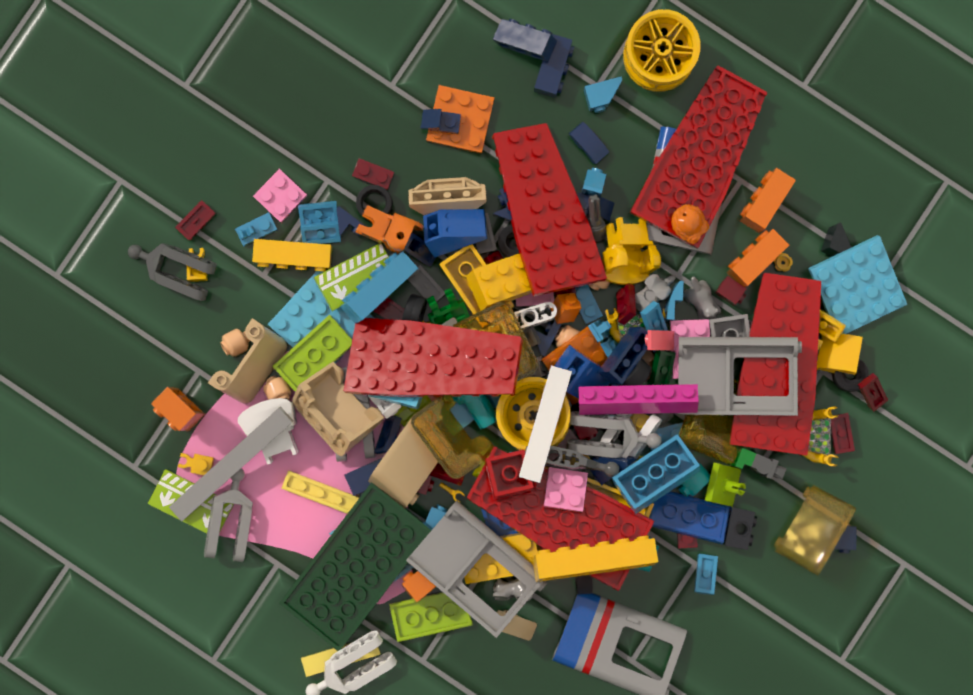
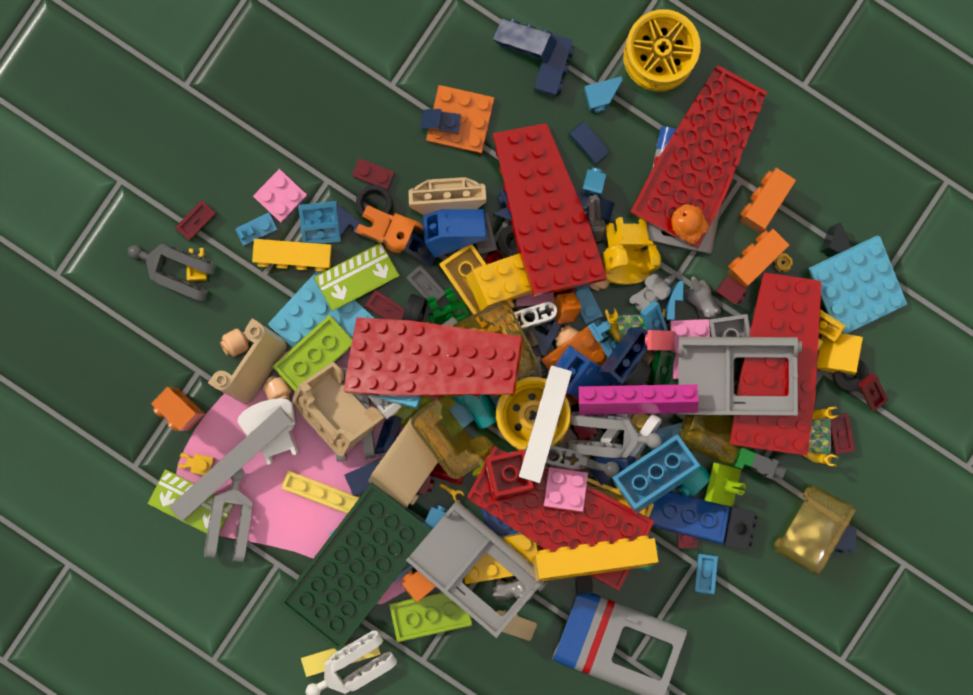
dark azure brick [340,251,418,323] -> none
dark red plate [616,283,636,325] -> none

